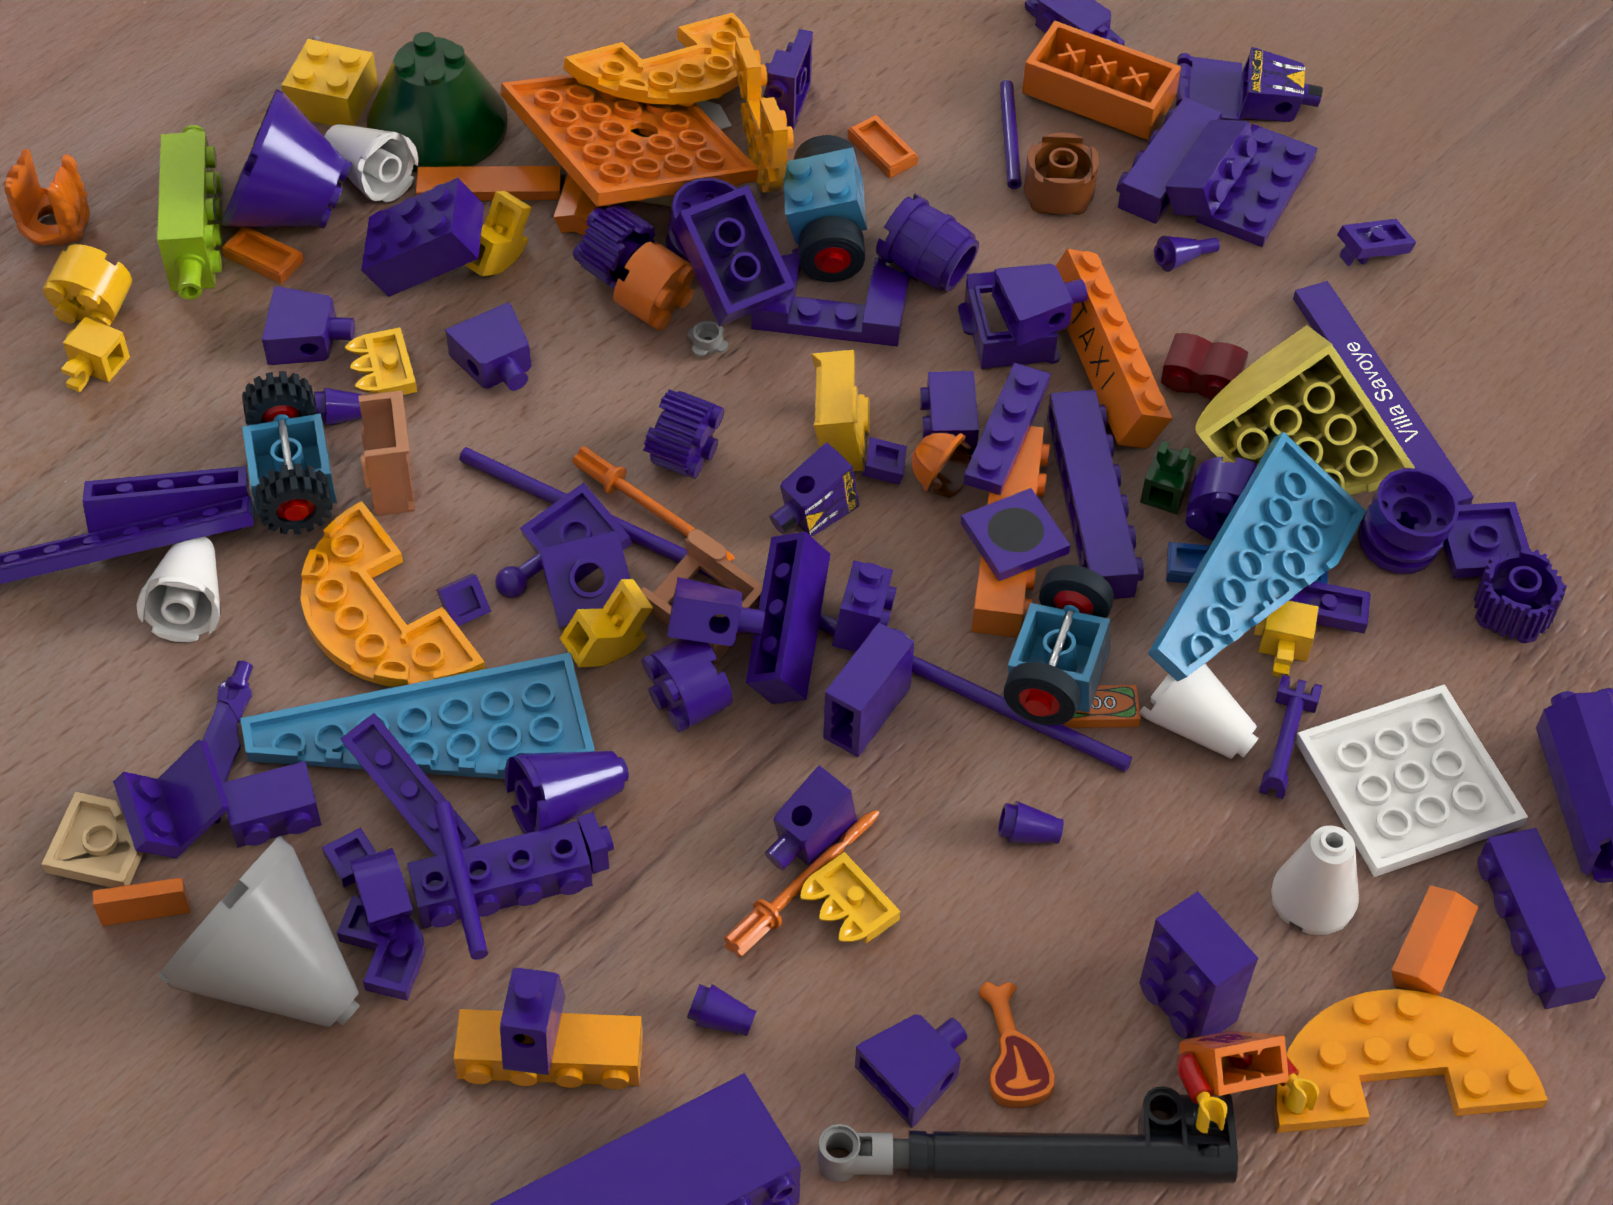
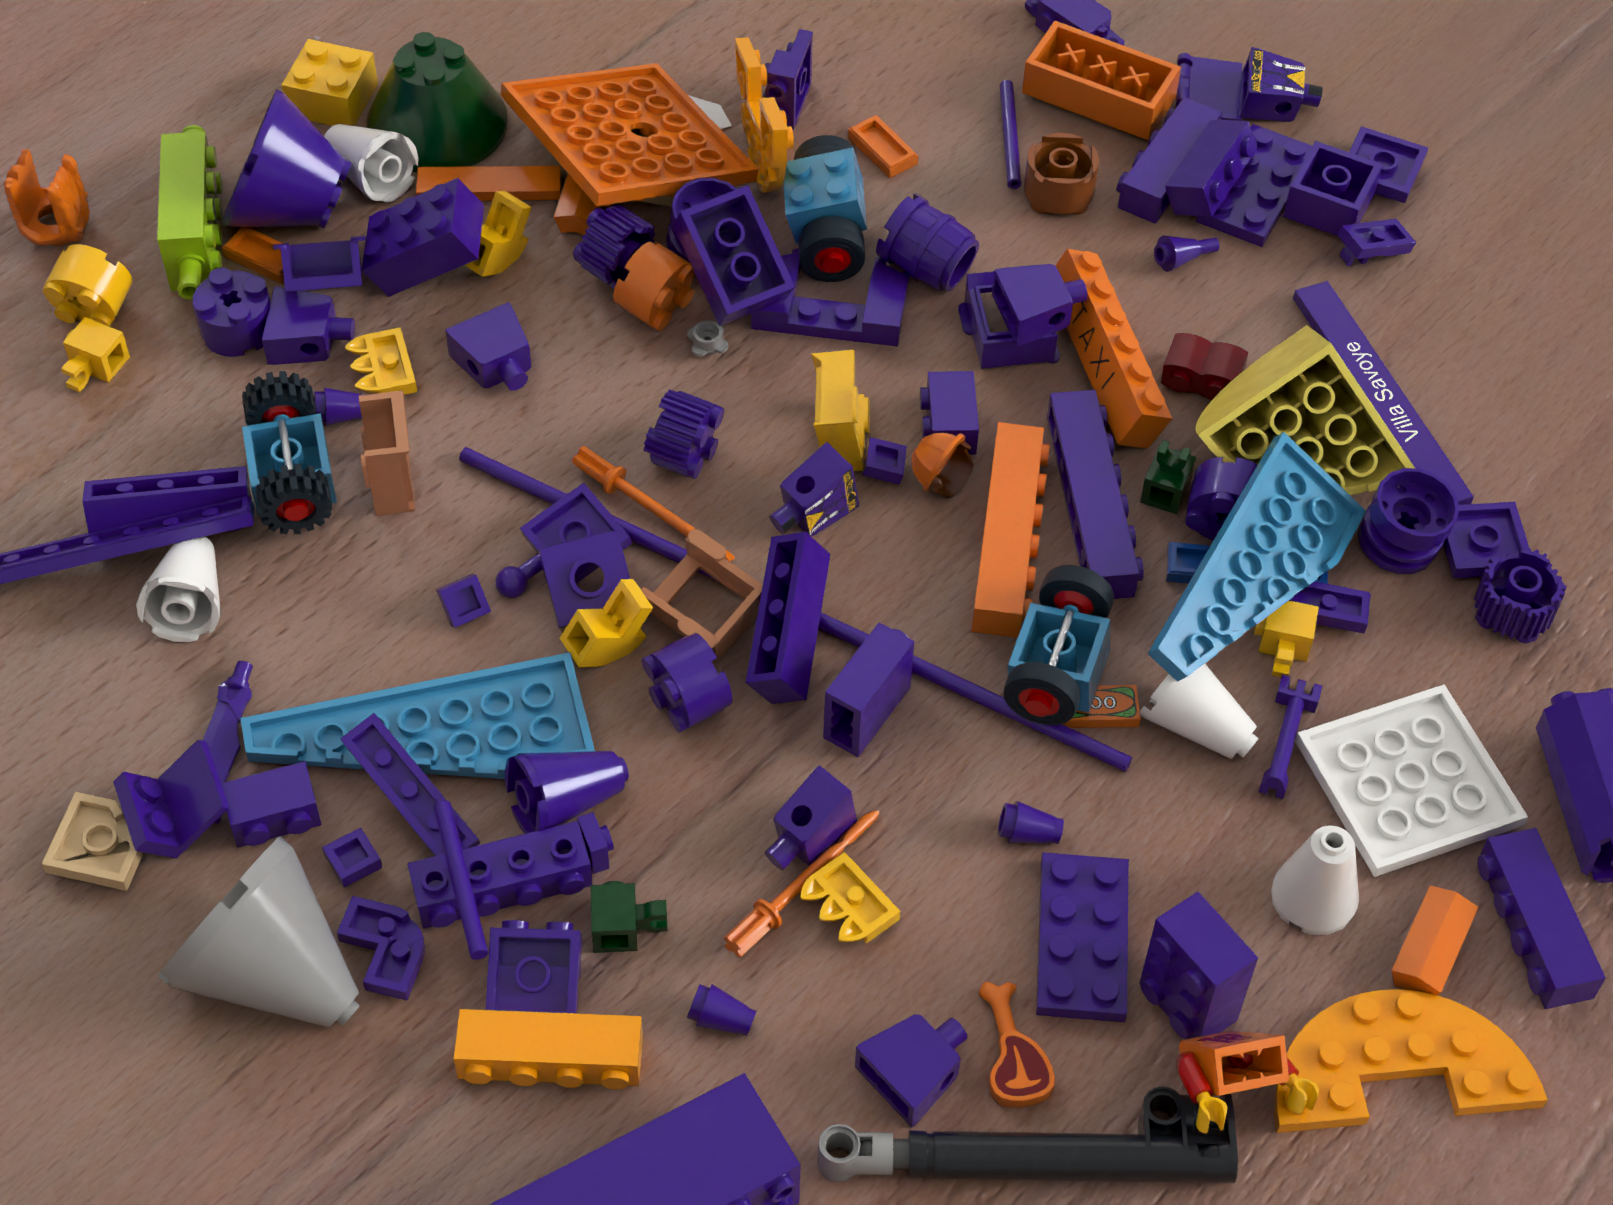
orange tile [93,878,191,926] -> none
light orange plate [300,501,486,687] -> none
dark purple brick [349,848,413,928] -> none
dark purple torso [500,968,565,1075] -> none
light orange plate [563,13,750,106] -> none
dark purple torso [667,577,765,646] -> none
dark purple brick [832,560,897,652] -> none
dark purple tile [960,488,1071,581] -> none
dark purple plate [963,363,1051,495] -> none
none -> dark purple brick [192,267,270,357]
none -> dark purple piece [273,235,366,292]
none -> dark purple plate [485,920,583,1014]
none -> dark green brick [591,881,668,953]
none -> dark purple plate [1036,852,1129,1022]
none -> dark purple brick [1283,141,1383,236]
none -> dark purple plate [1349,126,1428,203]

